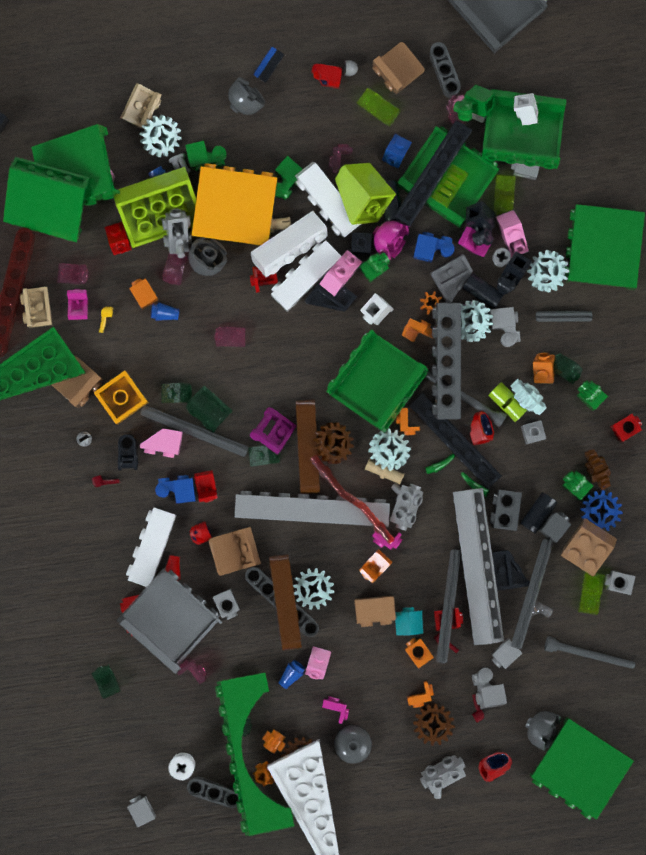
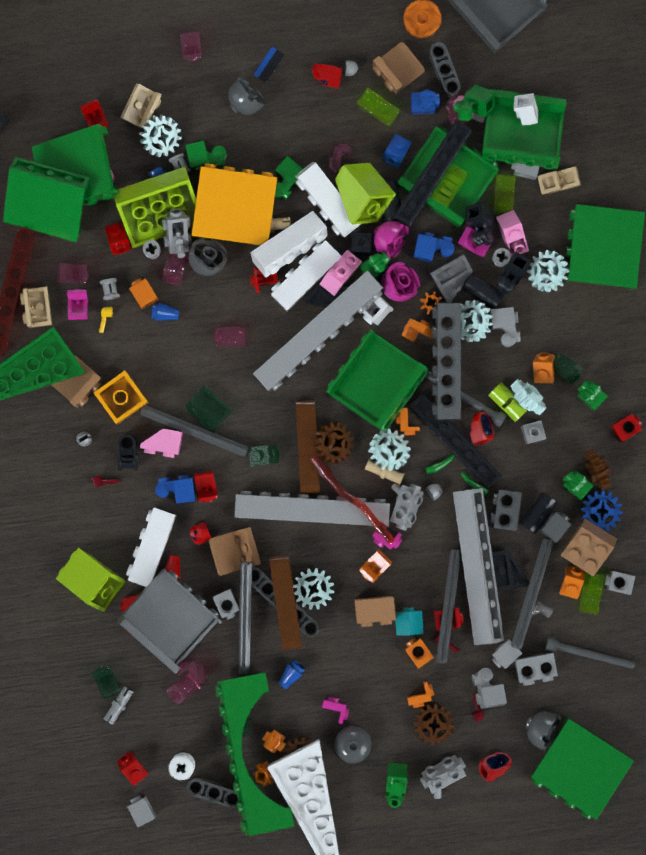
clear green bracket [161,383,192,403] -> none
magenta plate [250,407,297,455] -> none
bright pink bracket [305,646,331,680] -> none
dark grey axle [535,311,592,322] -> none
none -> lime slope [56,548,127,612]
none -> red bracket [80,99,109,127]
none -> light grey bush [100,278,120,300]
none -> light grey pin [103,686,134,725]
none -> red bracket [117,751,149,786]
none -> light grey bush [143,240,161,259]
none -> clear pink bracket [167,672,201,705]
none -> clear pink bracket [180,30,202,61]
none -> dark grey axle [239,562,252,675]
none -> light grey brick [253,271,383,391]
none -> dark pink cylinder [381,262,420,302]
none -> green brick [385,763,407,808]
none -> orange tile [404,0,441,38]
none -> blue brick [411,89,440,115]
none -> light grey hinge [426,484,442,501]
none -> light grey brick [514,652,558,686]
none -> tan slope [537,166,581,195]
none -> orange bracket [559,566,585,599]

